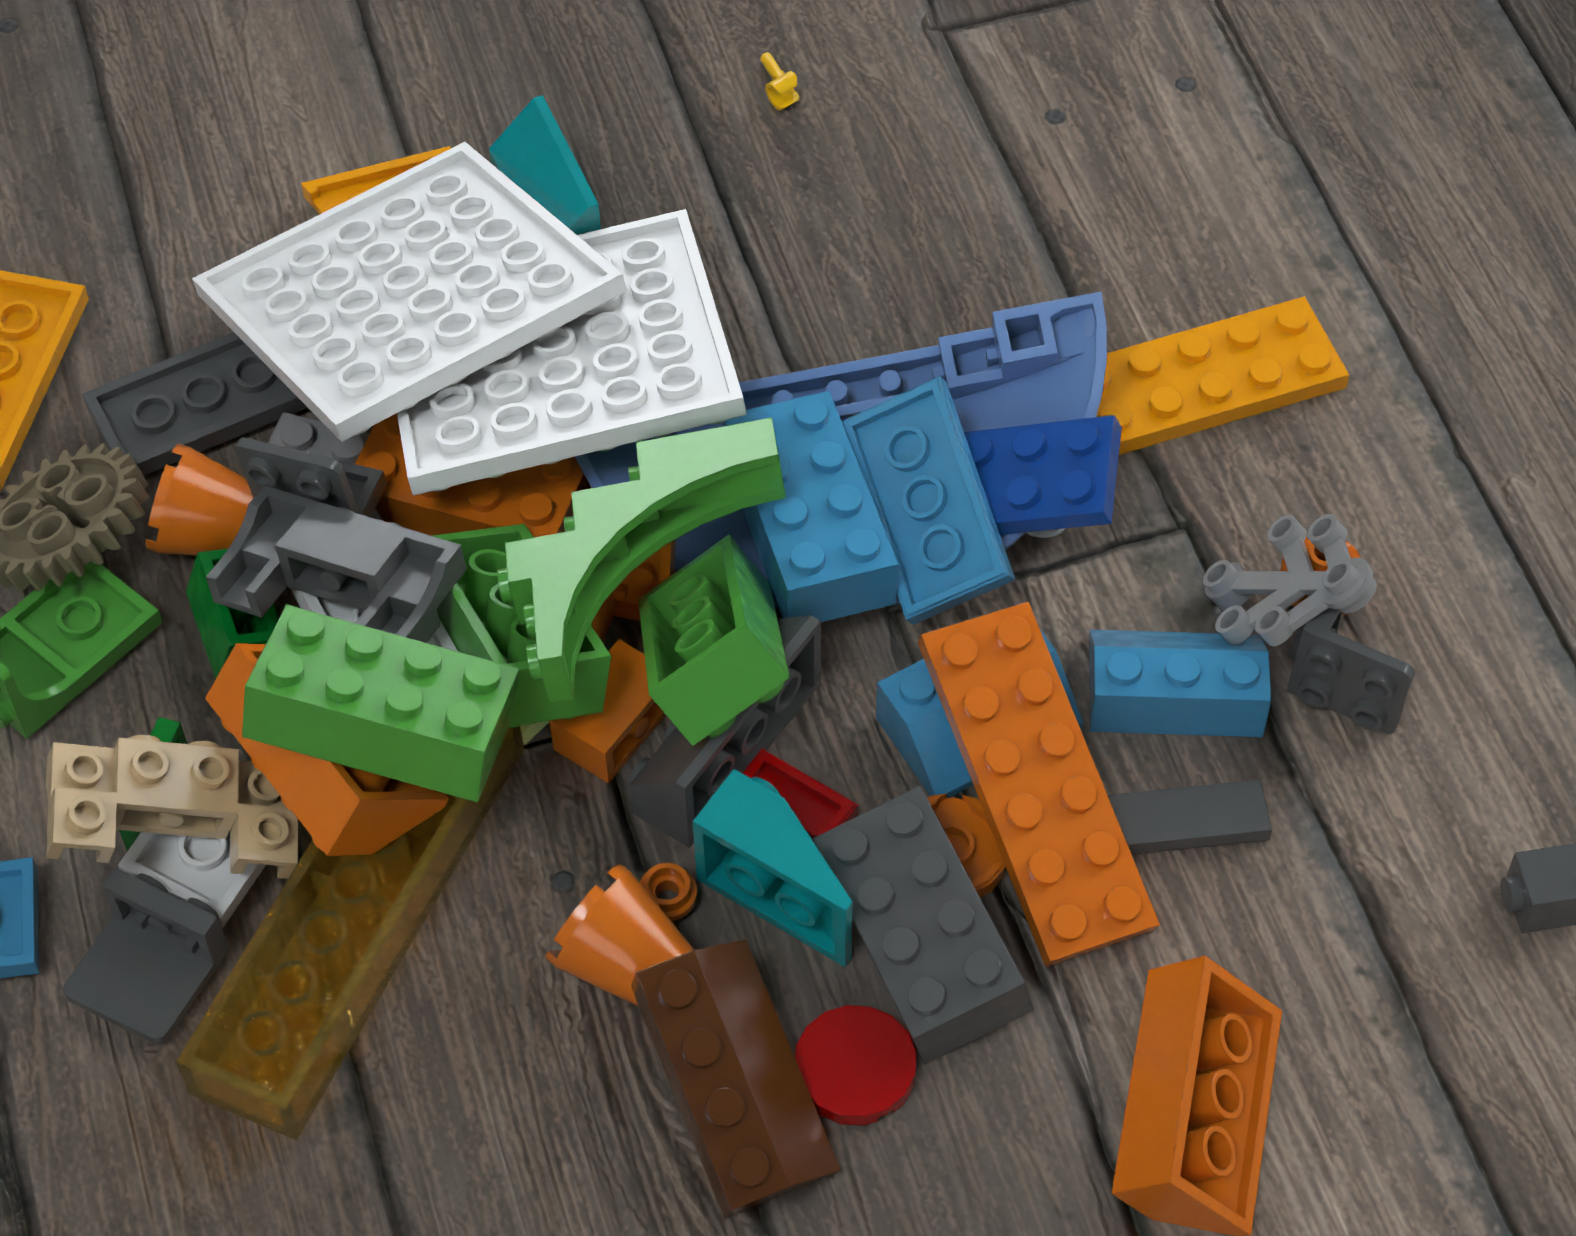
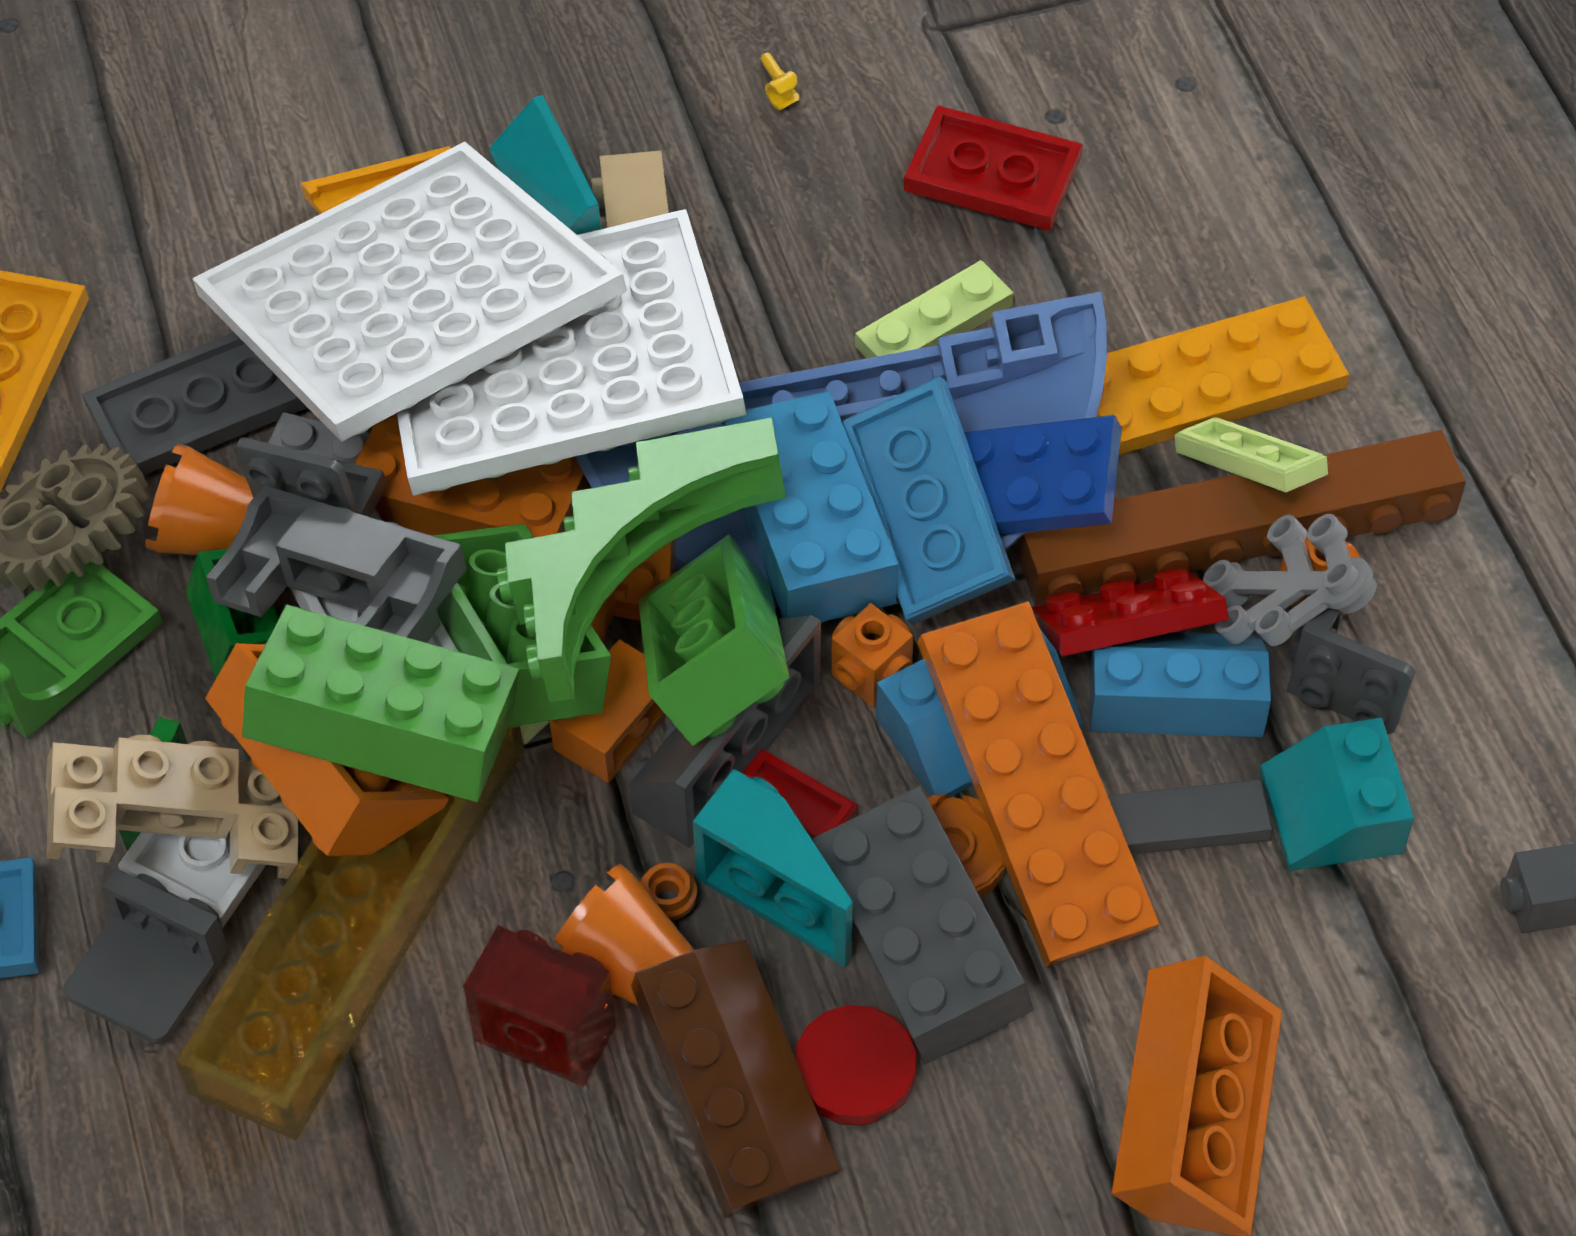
none -> clear red brick [463,925,616,1087]
none -> tan brick [591,151,669,229]
none -> orange brick [831,603,913,708]
none -> yellowish green plate [855,260,1014,358]
none -> red plate [904,105,1083,231]
none -> dark orange brick [1016,429,1466,606]
none -> red plate [1031,569,1229,656]
none -> yellowish green tile [1174,417,1328,492]
none -> teal slope [1259,718,1414,871]

